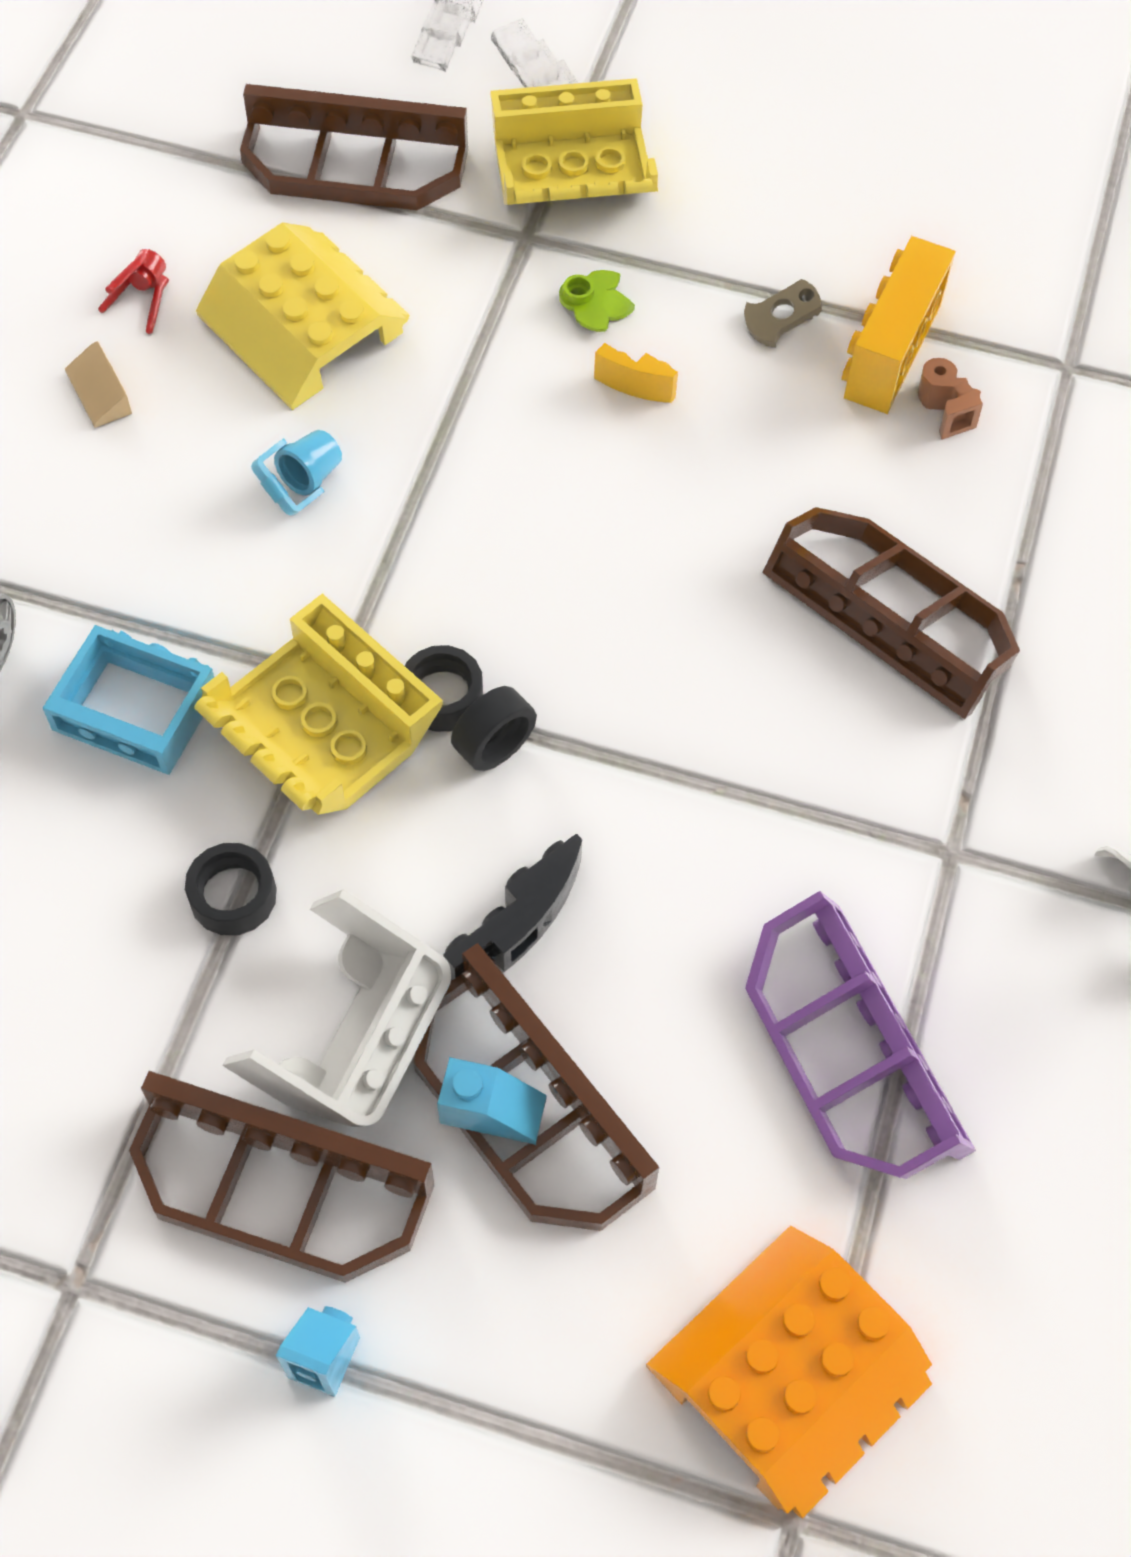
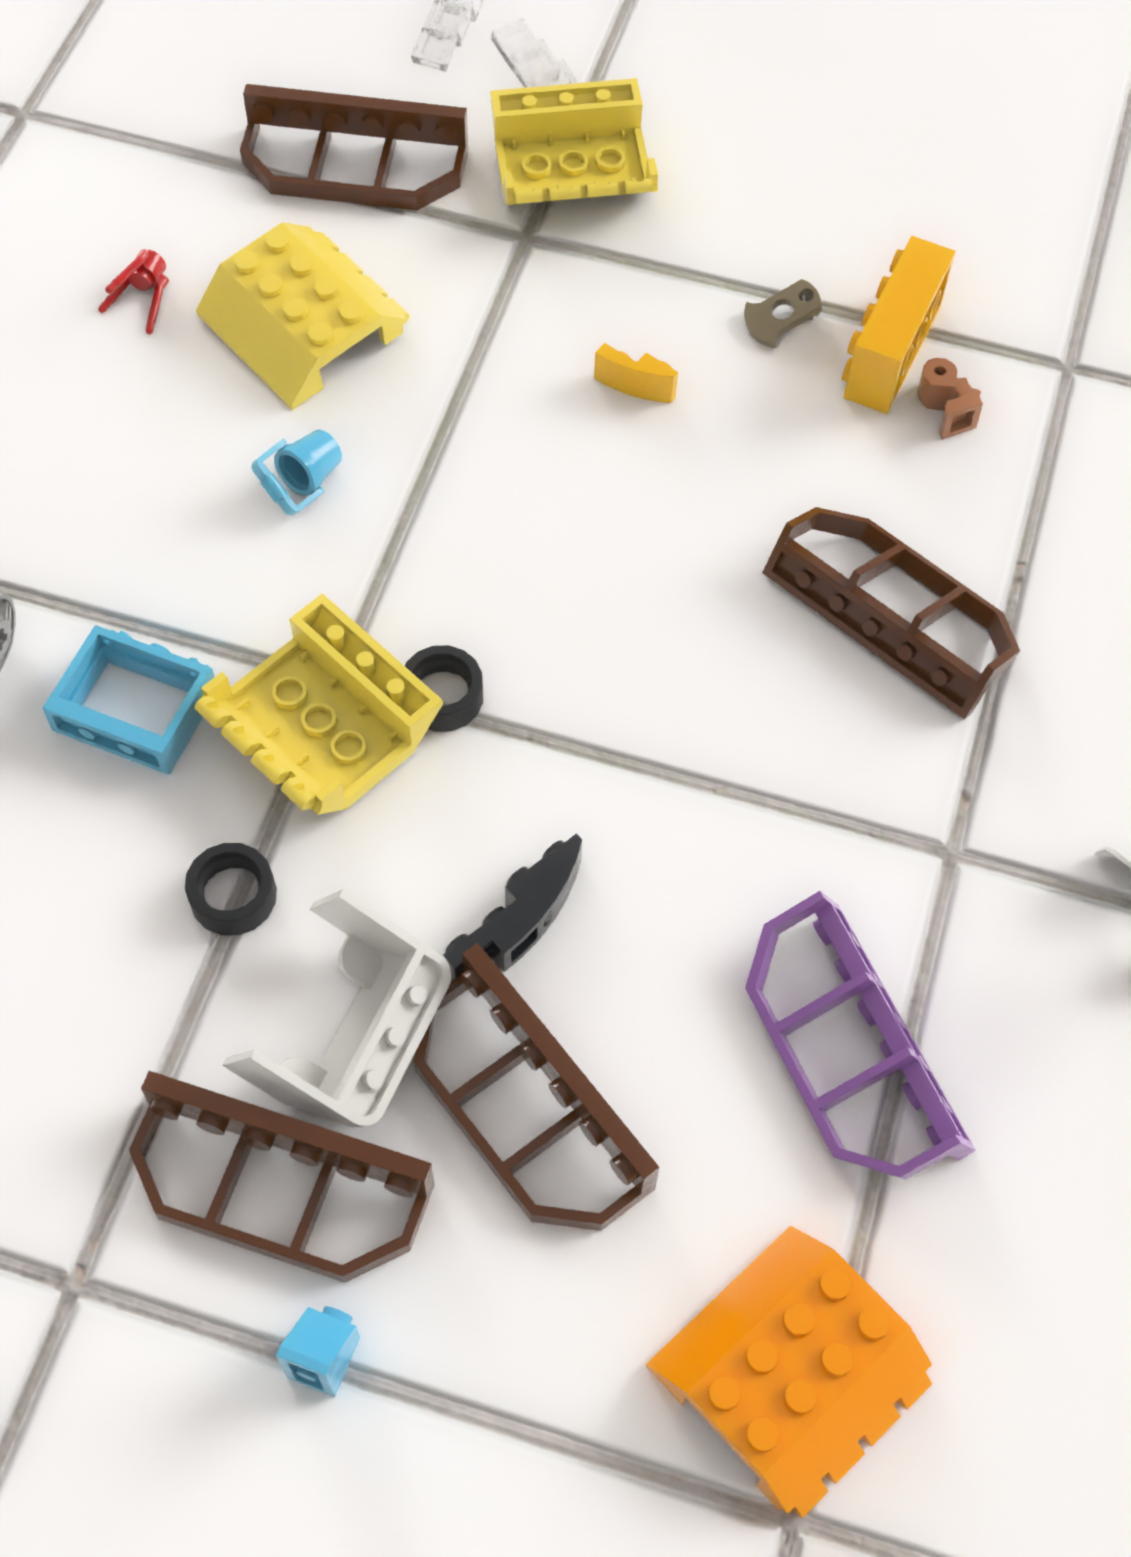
tan slope [64,341,132,428] -> none
medium azure slope [437,1057,547,1145] -> none
black tyre [451,686,537,771] -> none
lime plate [559,270,635,332] -> none

